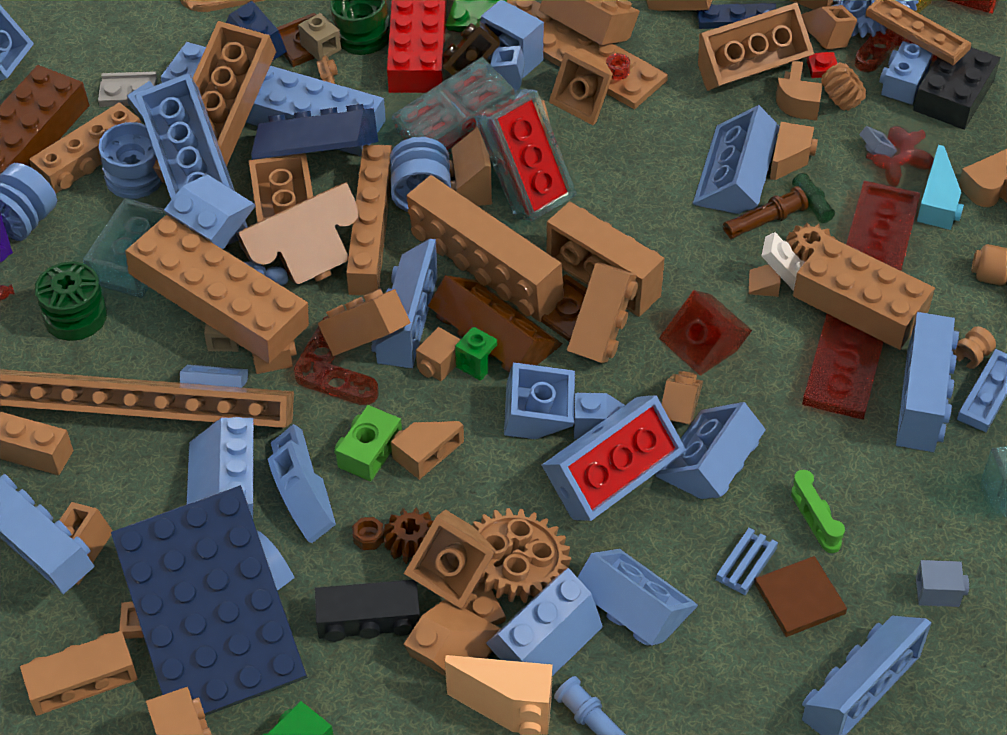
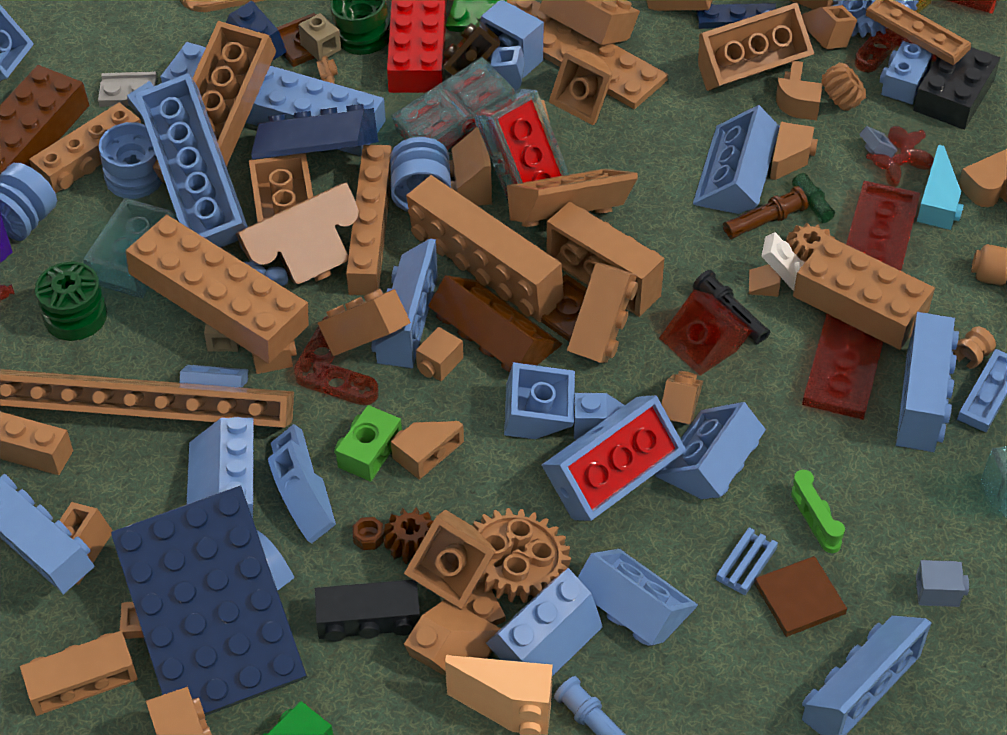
medium blue slope [164,174,255,249] -> none
green bracket [455,327,497,381] -> none
clear red bush [606,53,630,80] -> none
red plate [807,52,837,78] -> none
none -> medium nougat slope [507,169,638,227]
none -> black pin [693,270,770,345]

